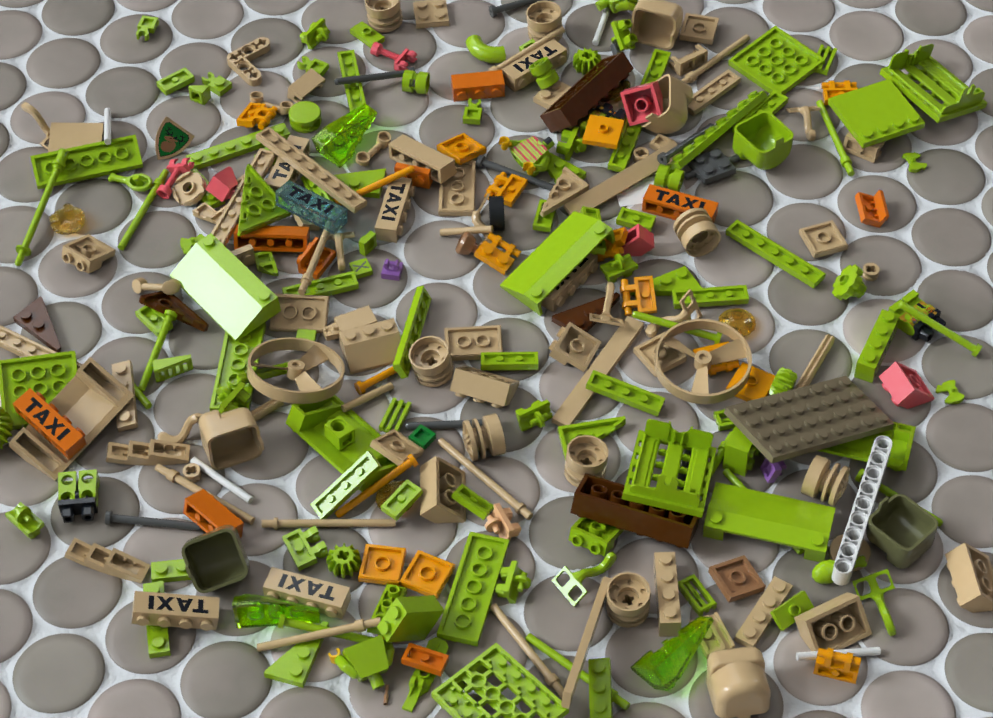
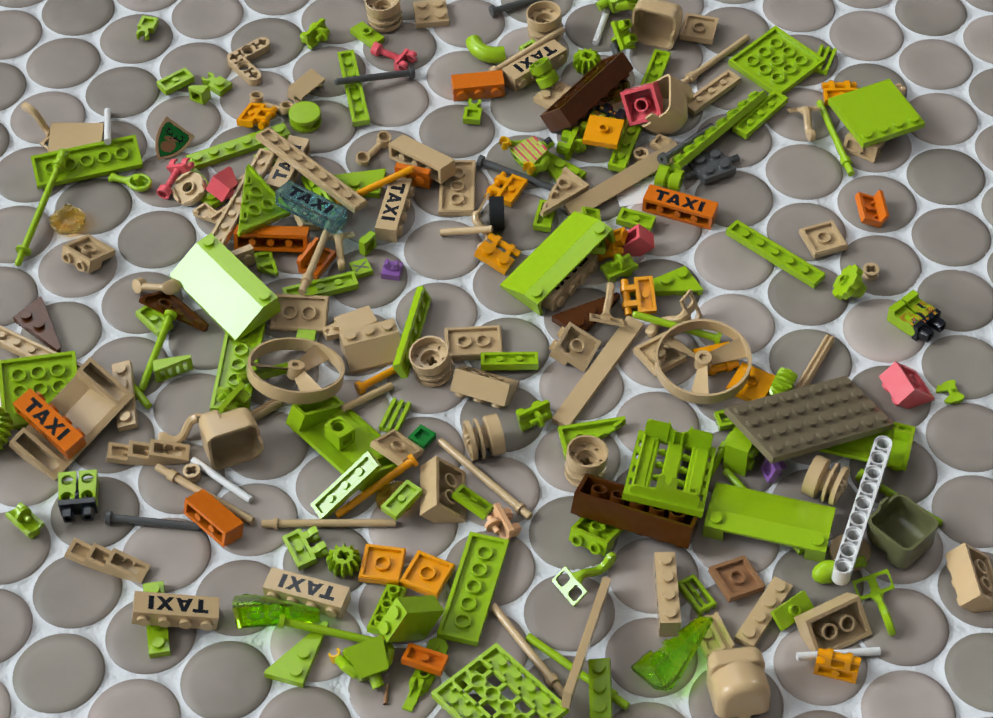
lime bar [118,169,169,250] -> none
lime plate [151,559,191,583] -> none
lime piece [180,234,204,254] -> none
olive piece [181,525,250,593] -> none
tan bar [257,617,381,652] -> none
lime plate [297,56,329,76] -> none
clear neon green wedge [311,103,377,168] -> none
lime wheel [402,69,430,95] -> none
dark grey bar [405,416,499,430] -> none
light orange plate [437,133,487,165] -> none
medium nougat cone [455,231,478,255] -> none
lime hips [495,561,531,604] -> none
lime plate [585,370,665,417] -> none
tan wheel [606,572,651,628] -> none
tan hinge [668,44,708,76] -> none
lime plate [672,285,749,309] -> none
tan wheel [673,208,721,257] -> none
clear yellow dish [718,308,756,340] -> none
lime piece [732,111,794,170] -> none
lime brick [854,309,900,383] -> none
lime piece [879,44,988,123] -> none
lime bar [898,301,982,357] -> none
lime piece [902,152,927,173] -> none

